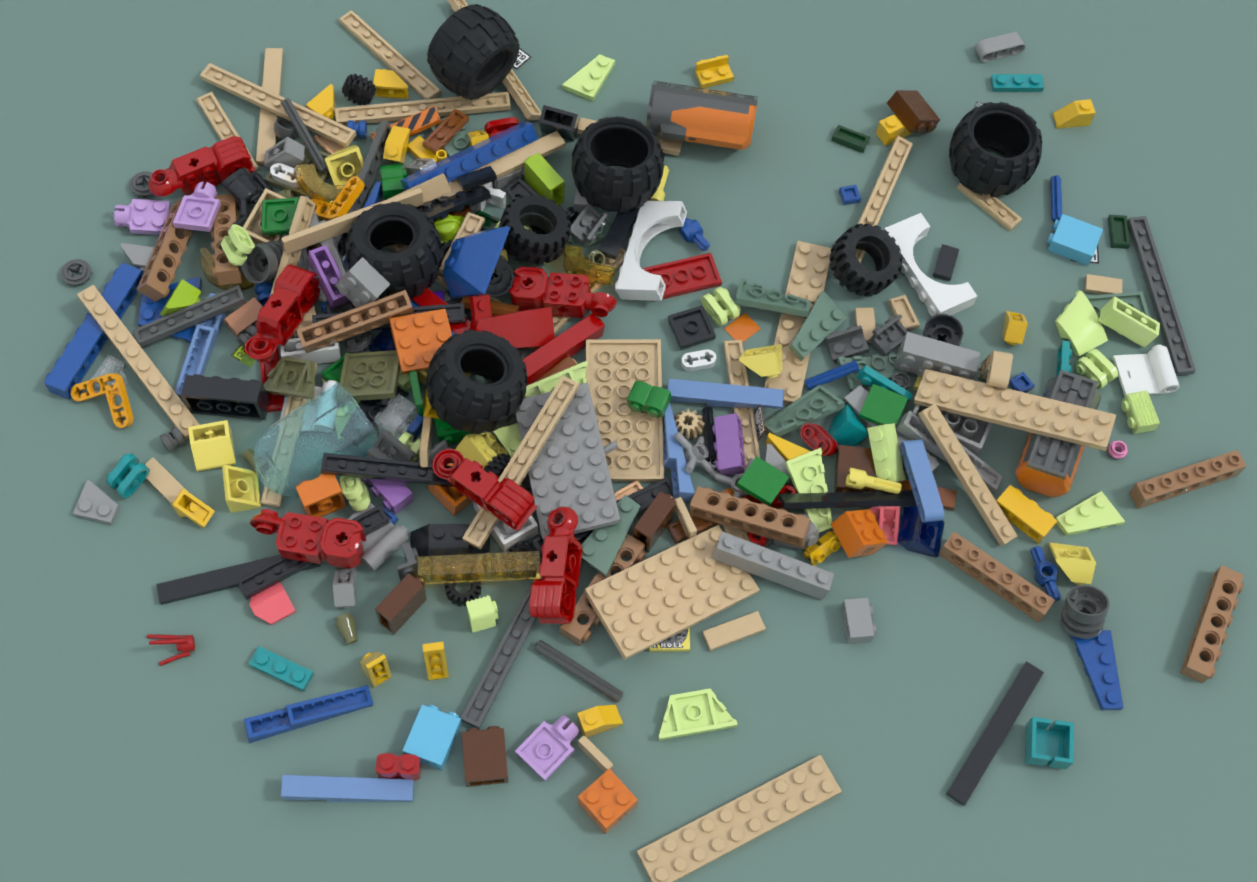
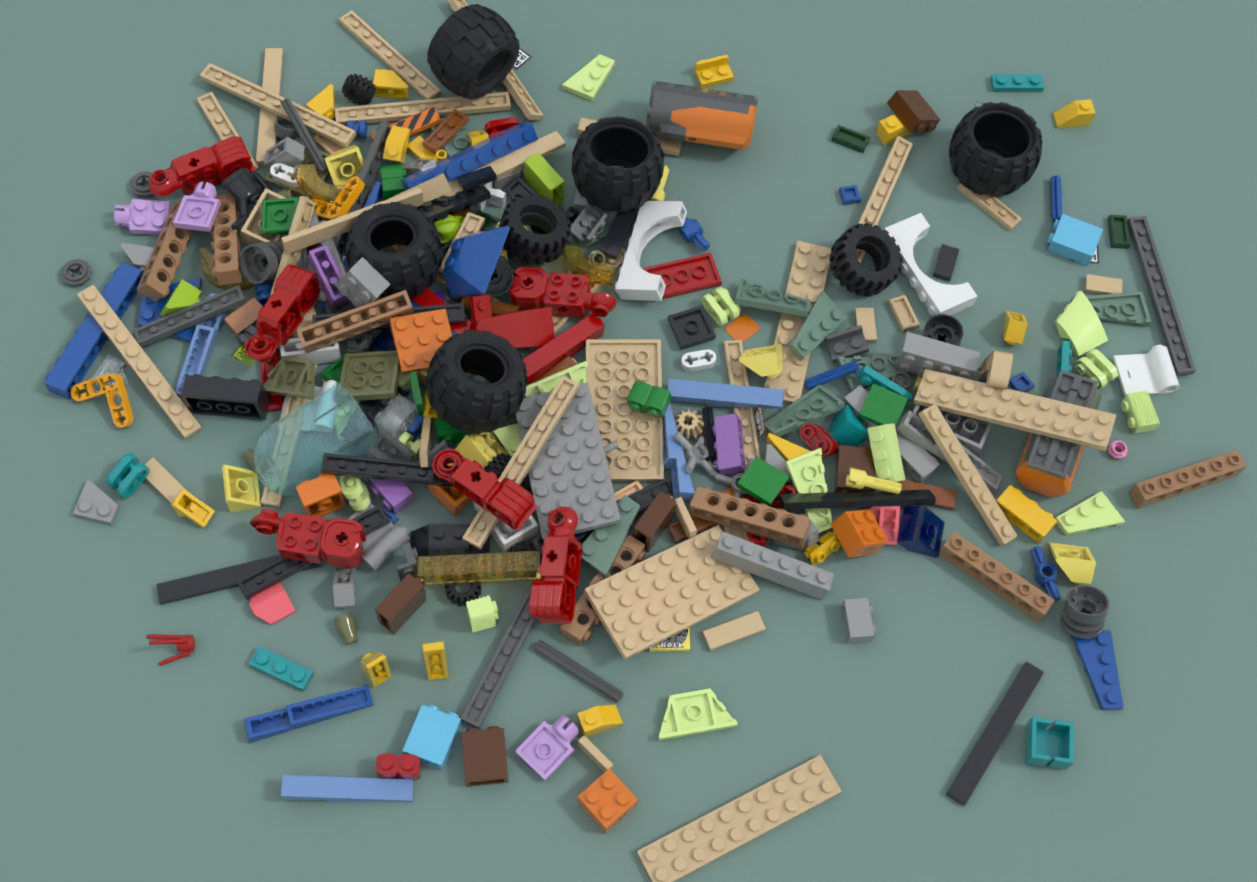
dark grey wheel [159,426,186,453] -> none
light yellow slope [188,420,236,472] -> none
yellowish green brick [221,224,255,266] -> none
black brick [539,105,579,141] -> none
dark grey bracket [869,314,908,356] -> none
medium blue beam [901,439,944,523] -> none
light grey beam [974,32,1025,63] -> none
yellowish green brick [1099,296,1160,348] -> none
medium nougat brick [1180,565,1244,683] -> none

